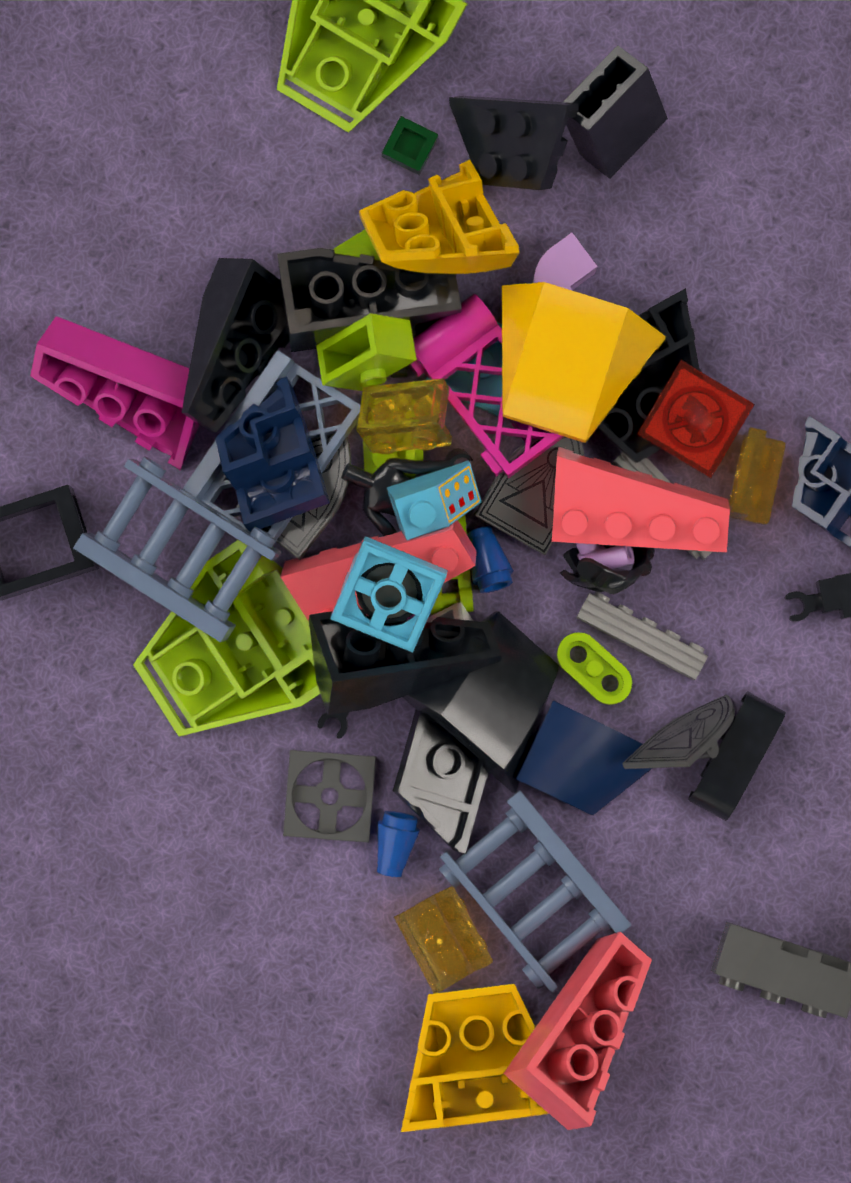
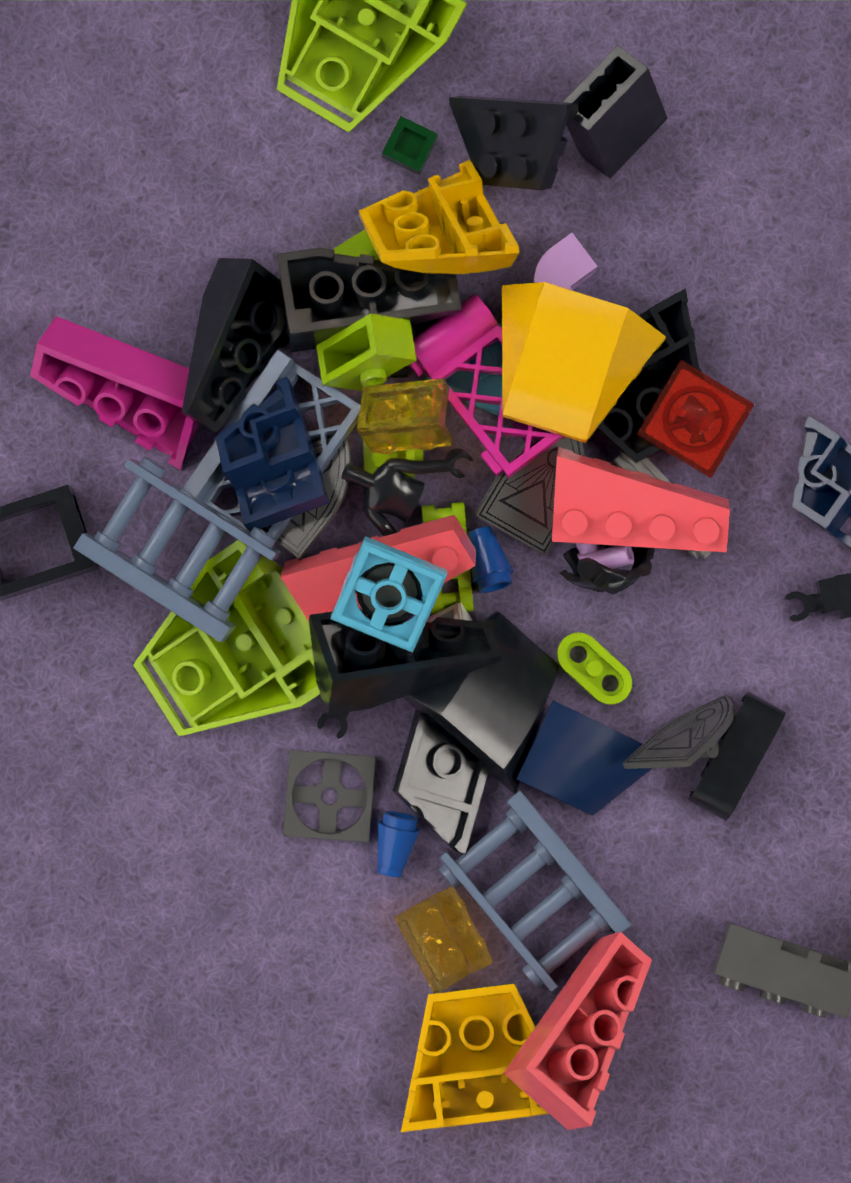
medium azure slope [387,460,482,540] -> none
light grey piece [576,592,708,680] -> none
clear yellow bracket [729,427,786,525] -> none

